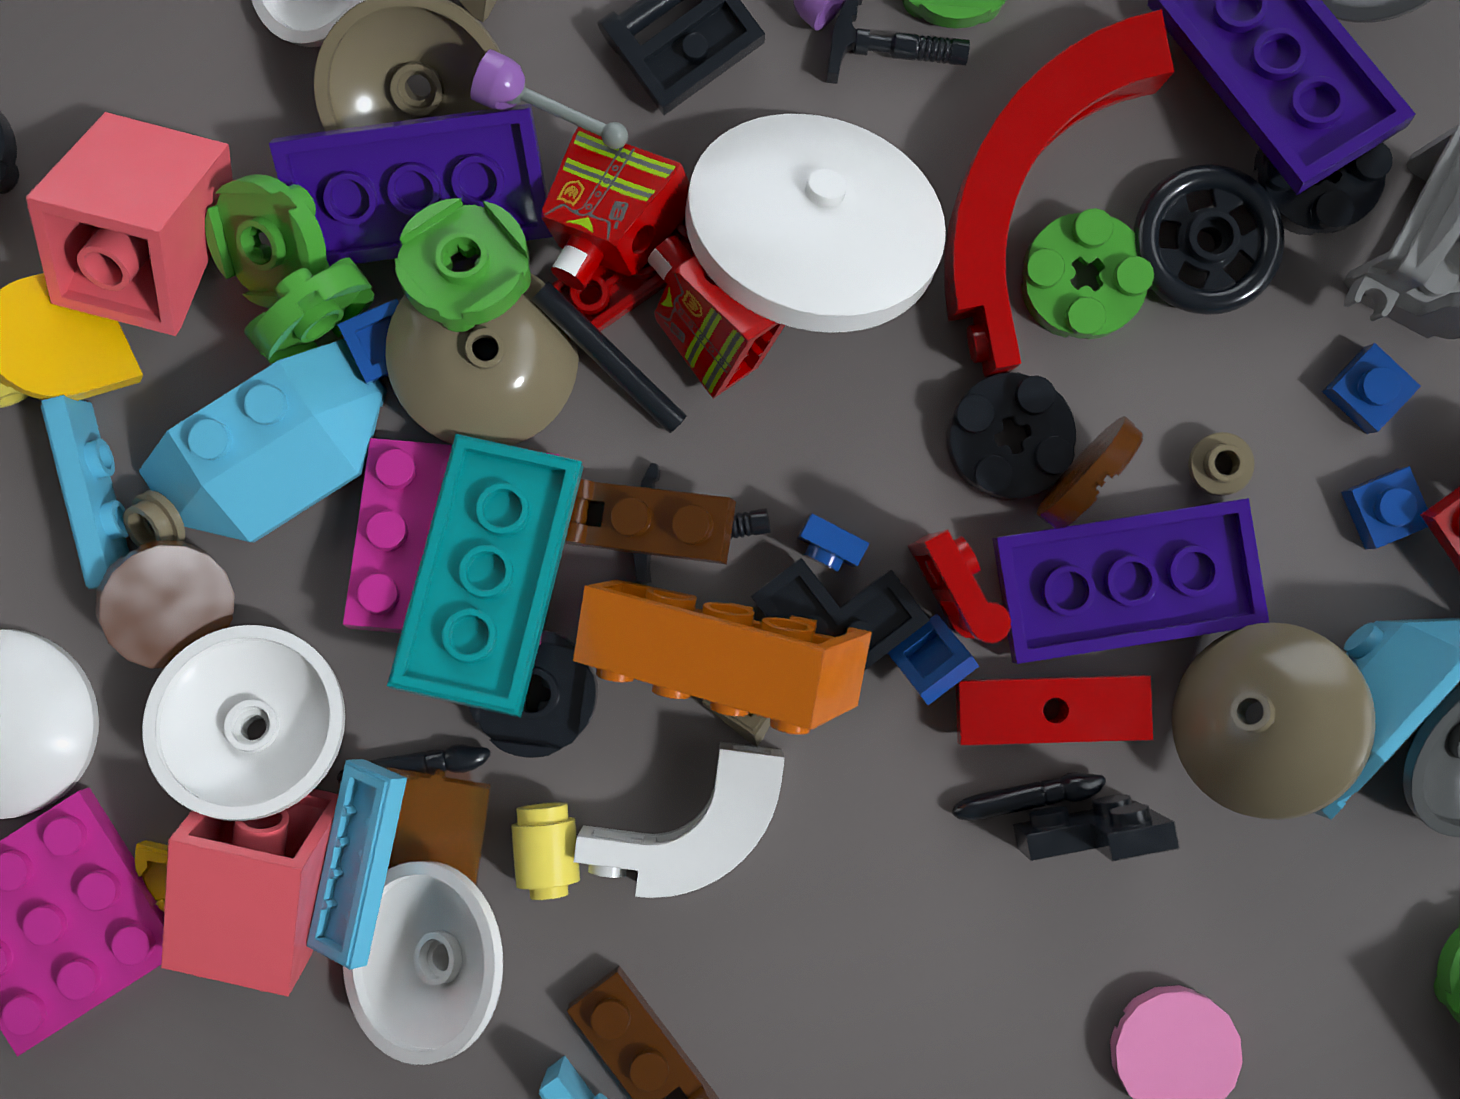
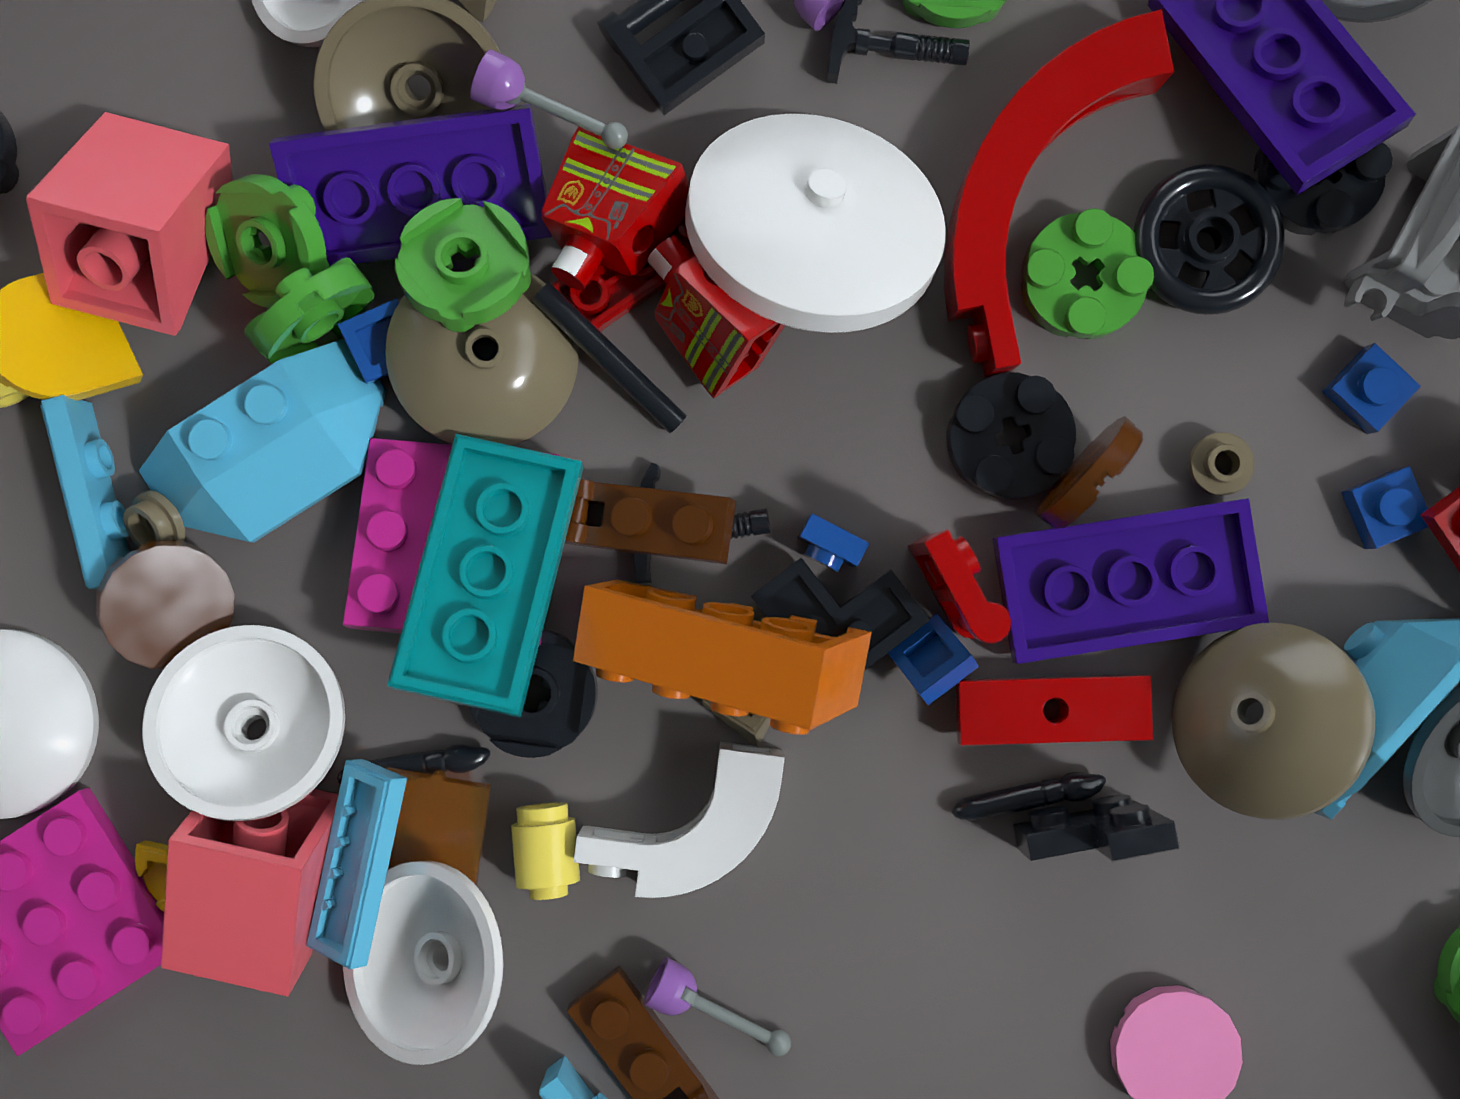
none -> hinge [644,957,791,1056]

